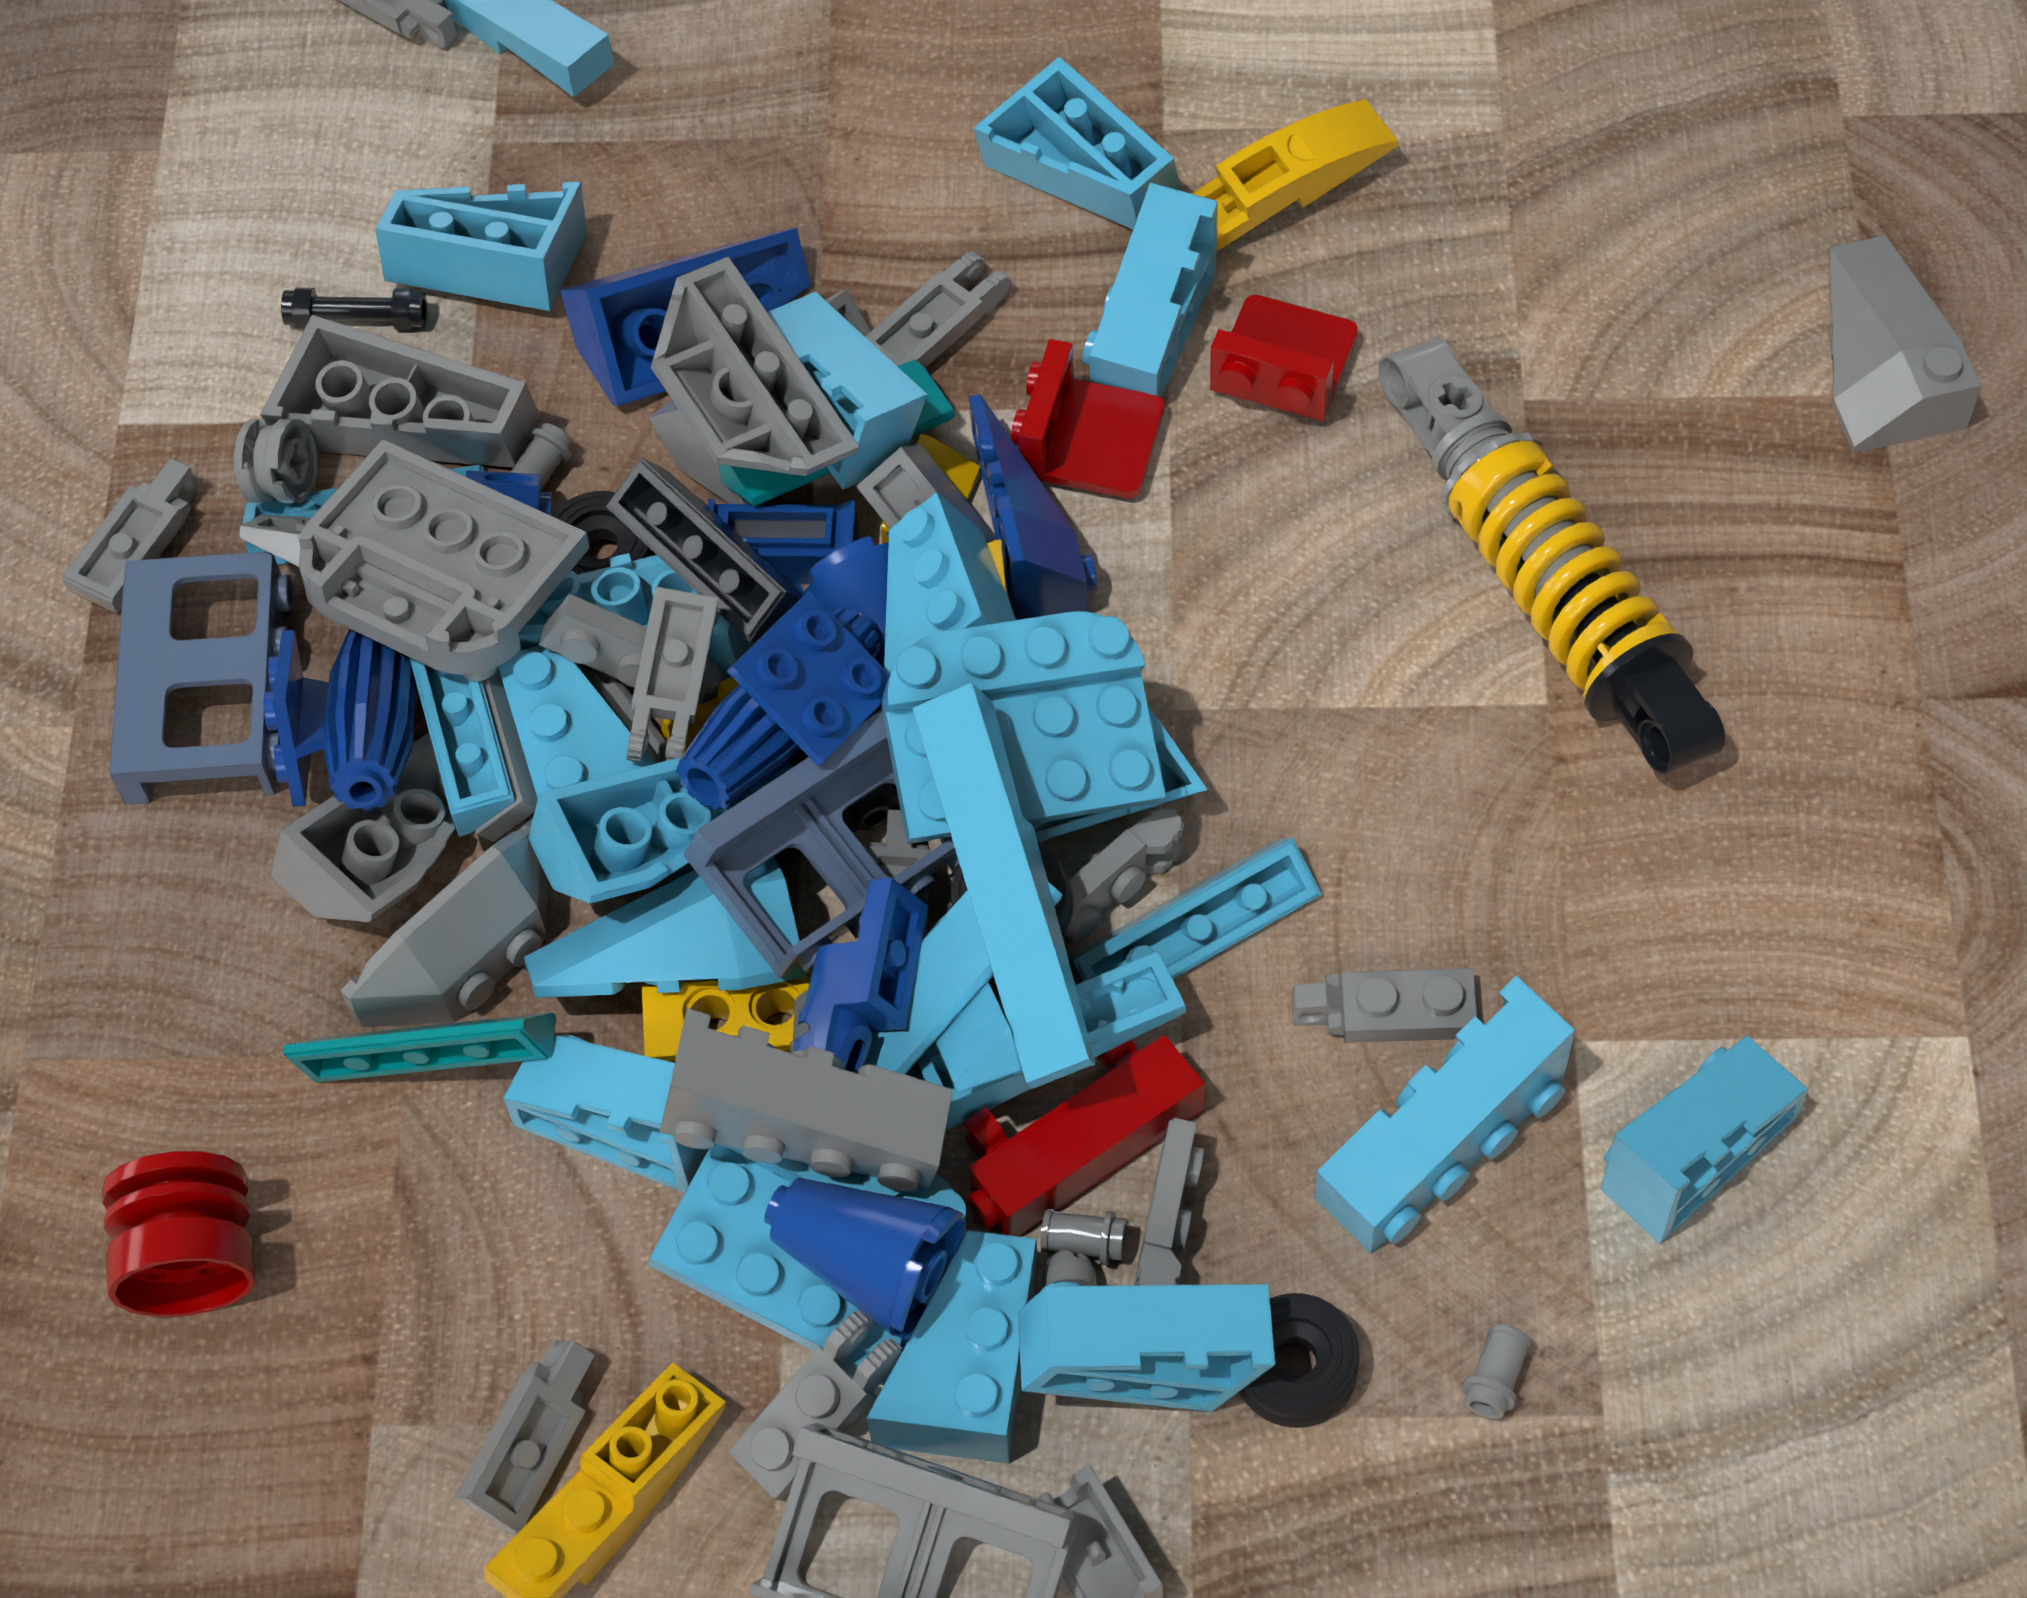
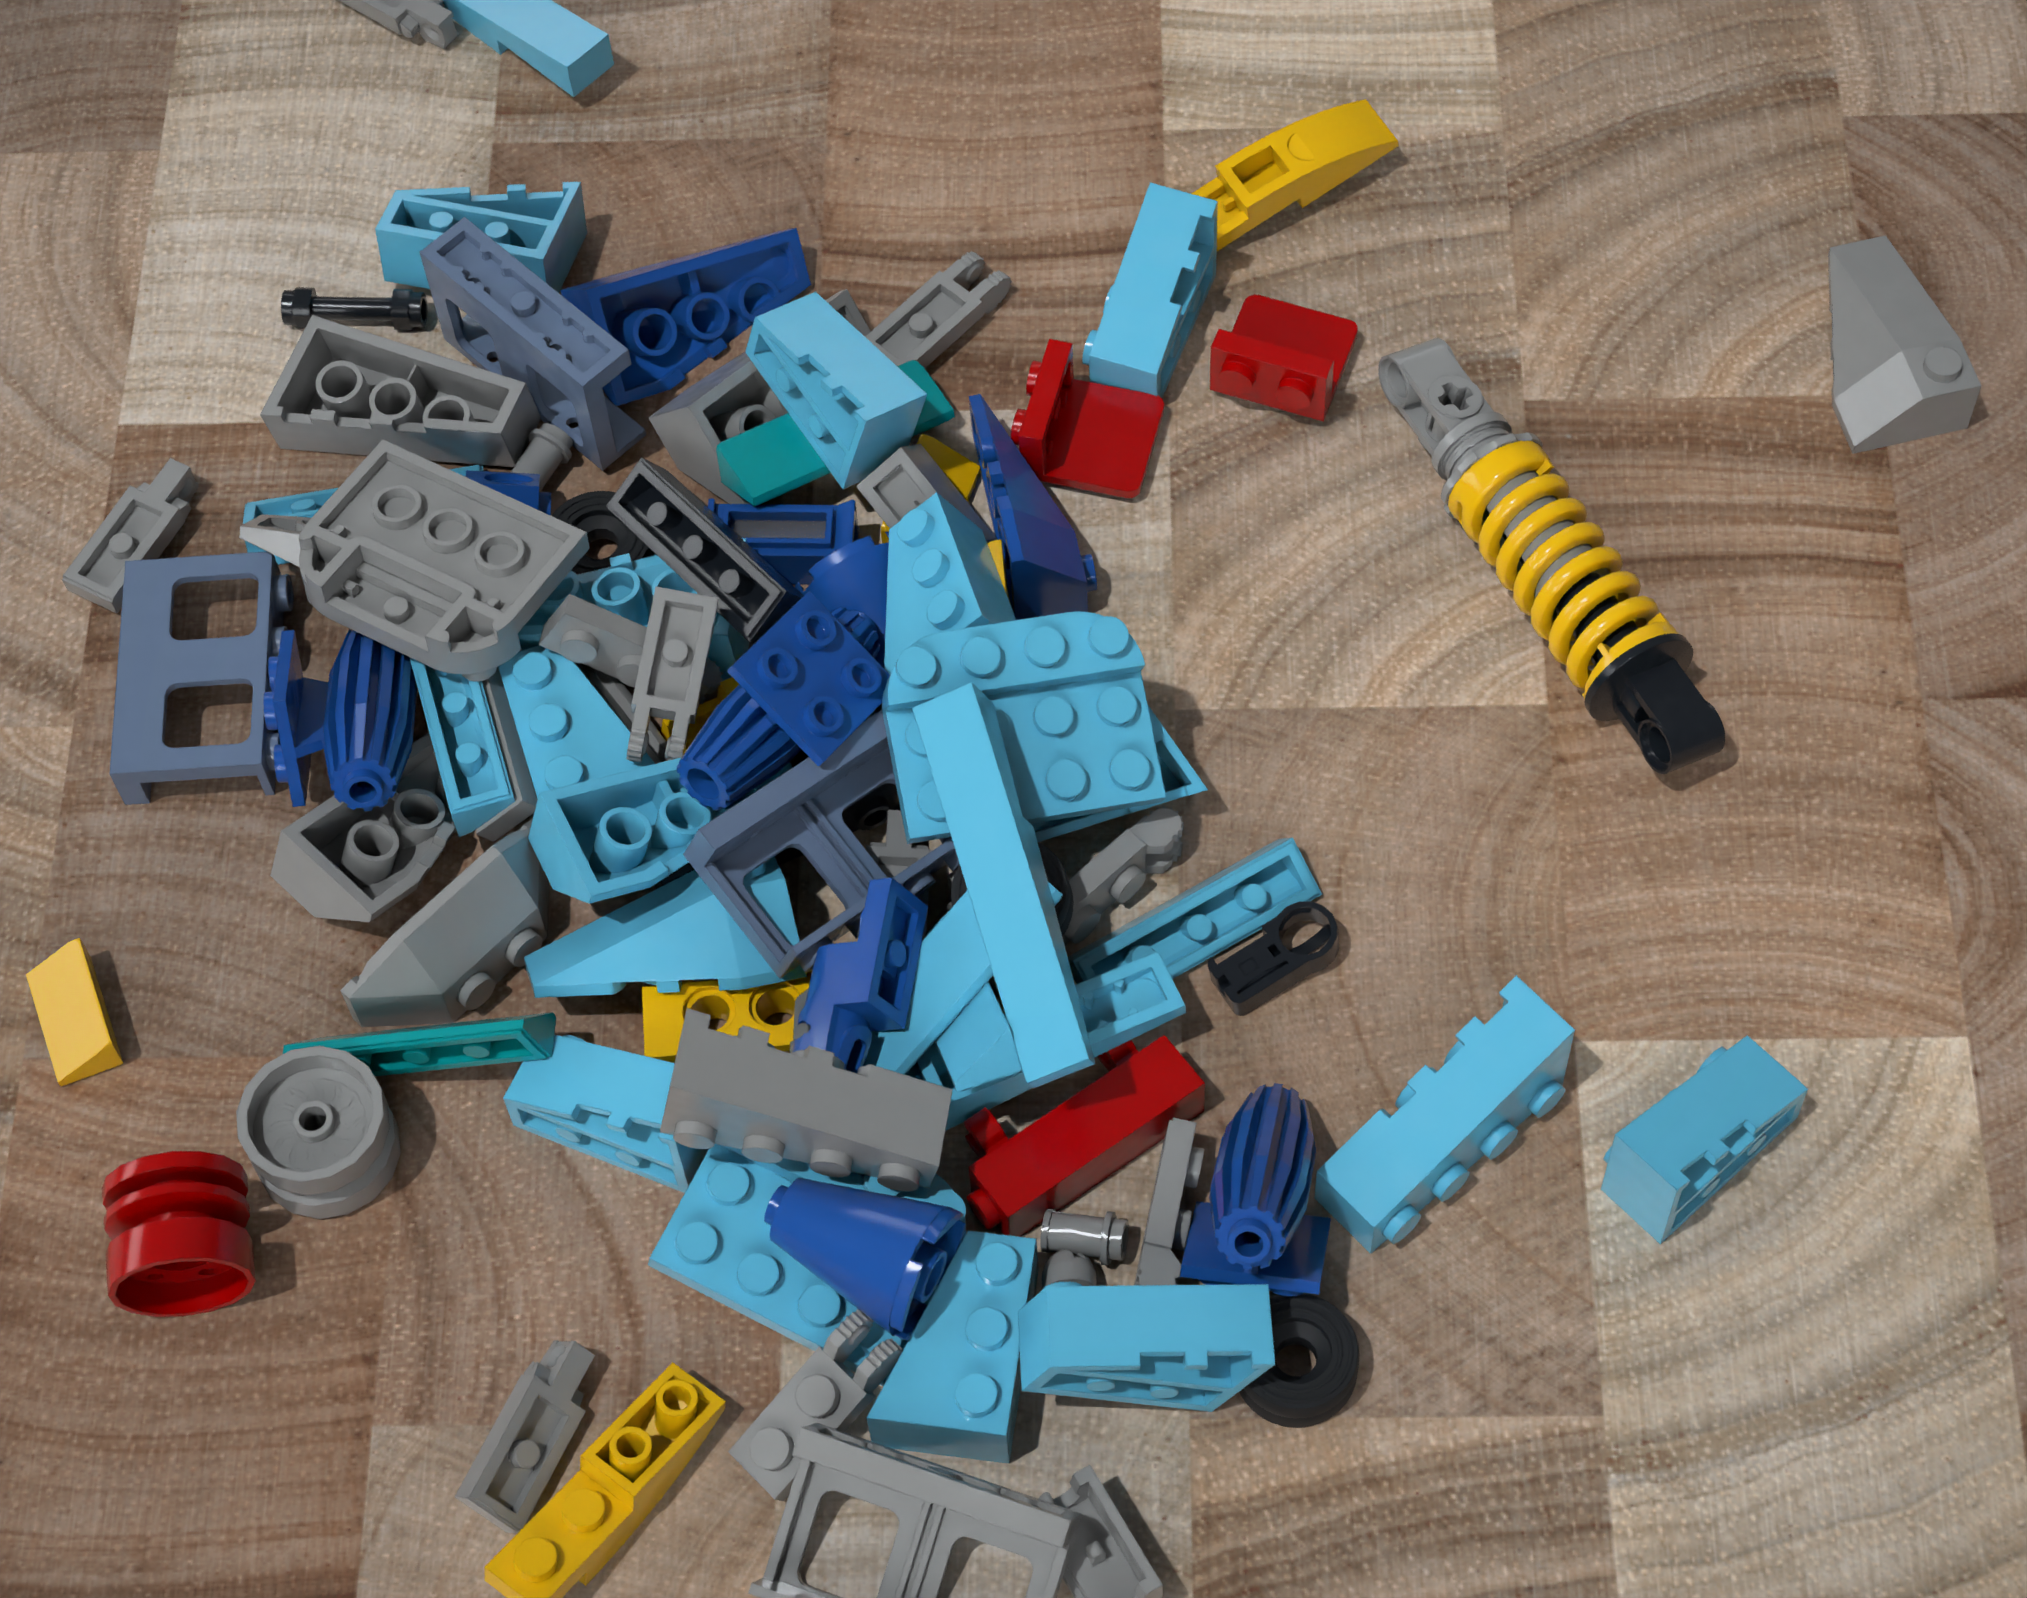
light grey wheel [234,419,317,503] -> none
light grey wedge [651,257,860,476] -> none
medium azure wedge [973,56,1181,229] -> none
light grey hinge [1292,968,1477,1043] -> none
light grey pin [1462,1324,1532,1419] -> none
none -> yellow slope [26,938,124,1087]
none -> light grey wheel [236,1046,401,1219]
none -> sand blue window [419,217,646,471]
none -> blue plate [1180,1083,1331,1296]
none -> black piece [1208,901,1339,1016]

